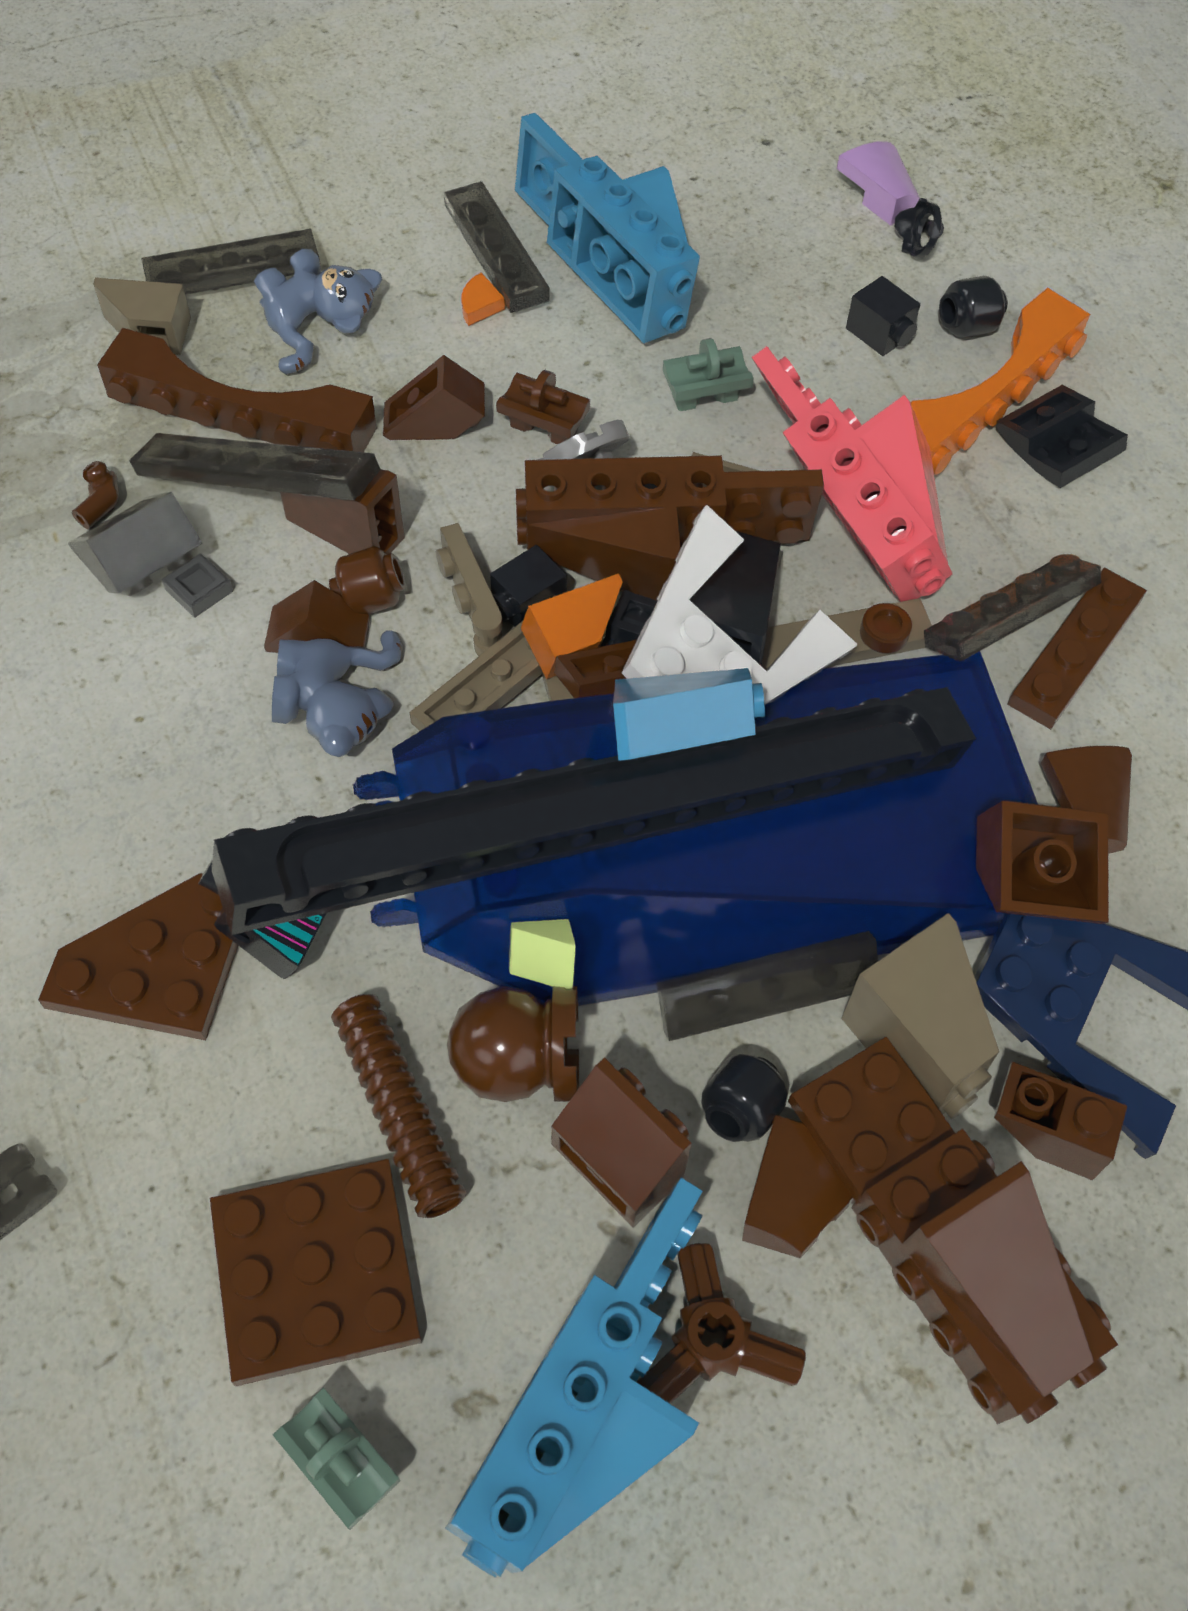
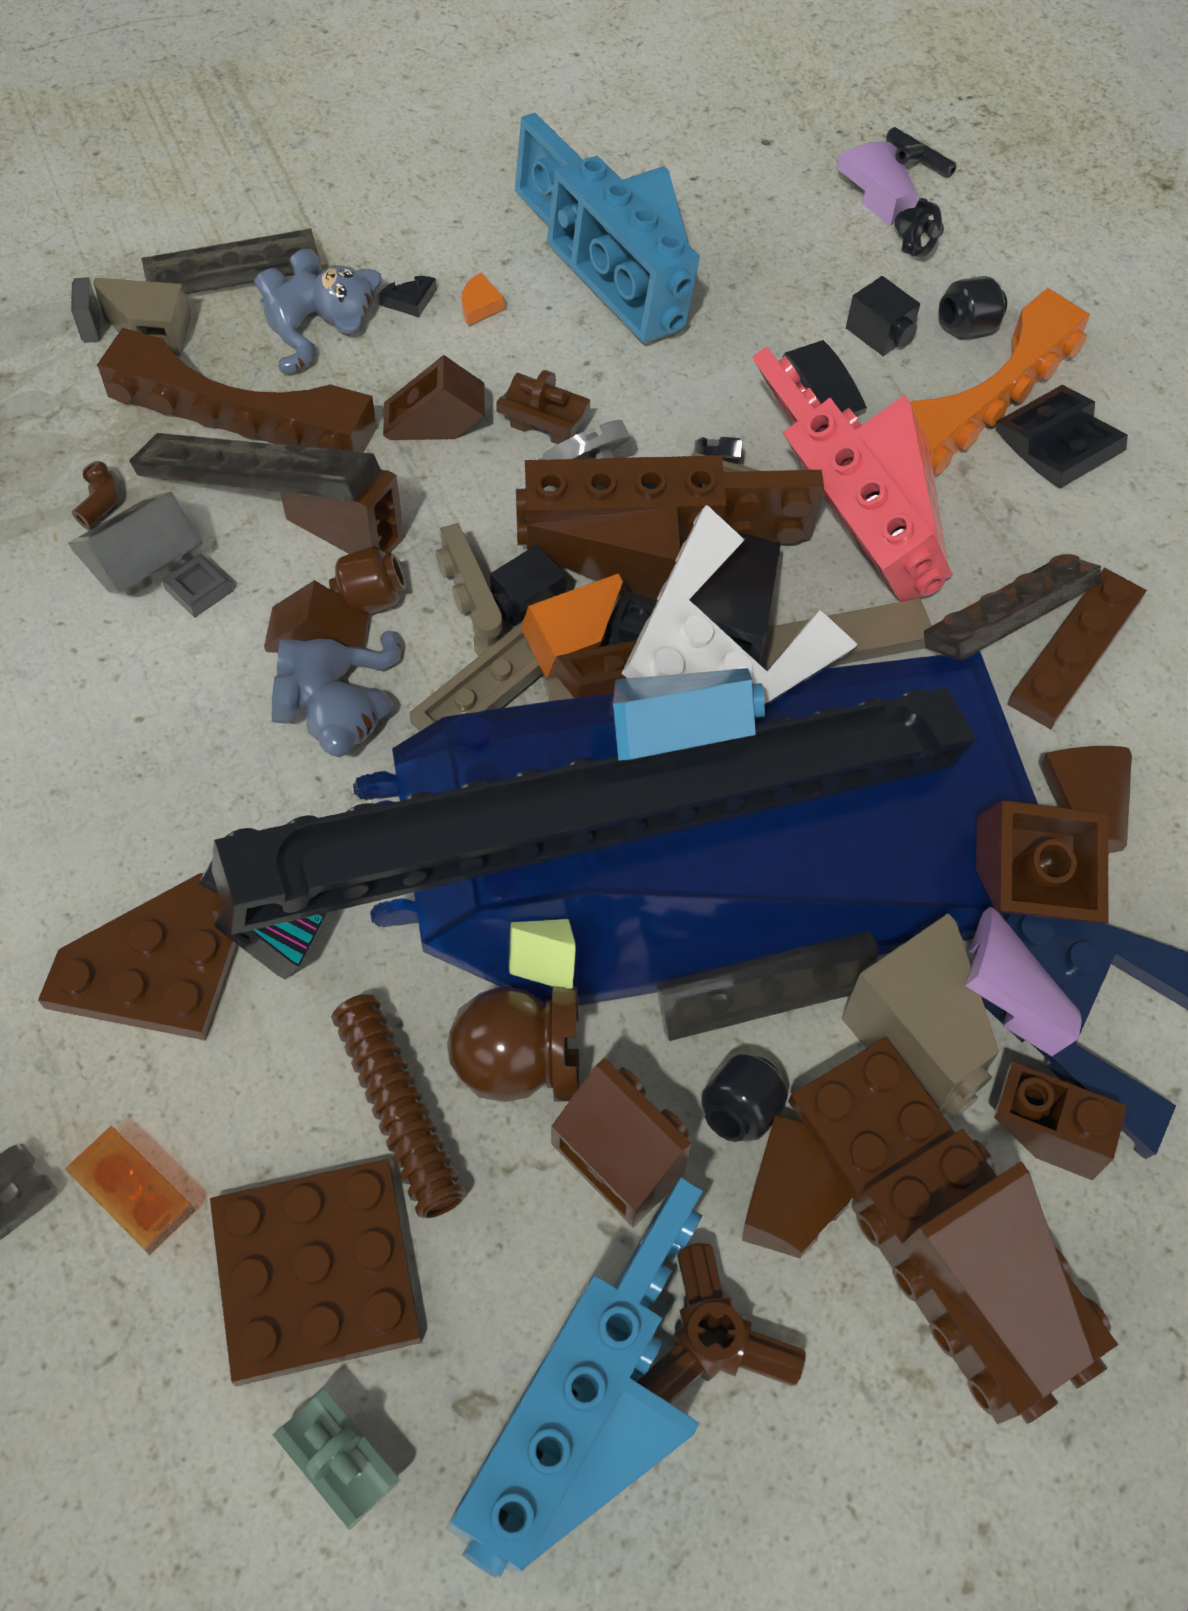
clear smoke plate [444,181,550,313] -> none
sand green hips [663,338,754,411] -> none
reddish brown tile [860,603,912,653] -> none
none -> clear orange plate [65,1125,196,1256]
none -> dark grey tile [71,277,100,343]
none -> black tile [379,276,437,318]
none -> black tile [694,437,742,461]
none -> black slope [782,340,867,417]
none -> black piece [886,127,957,178]
none -> lavender slope [965,907,1081,1056]

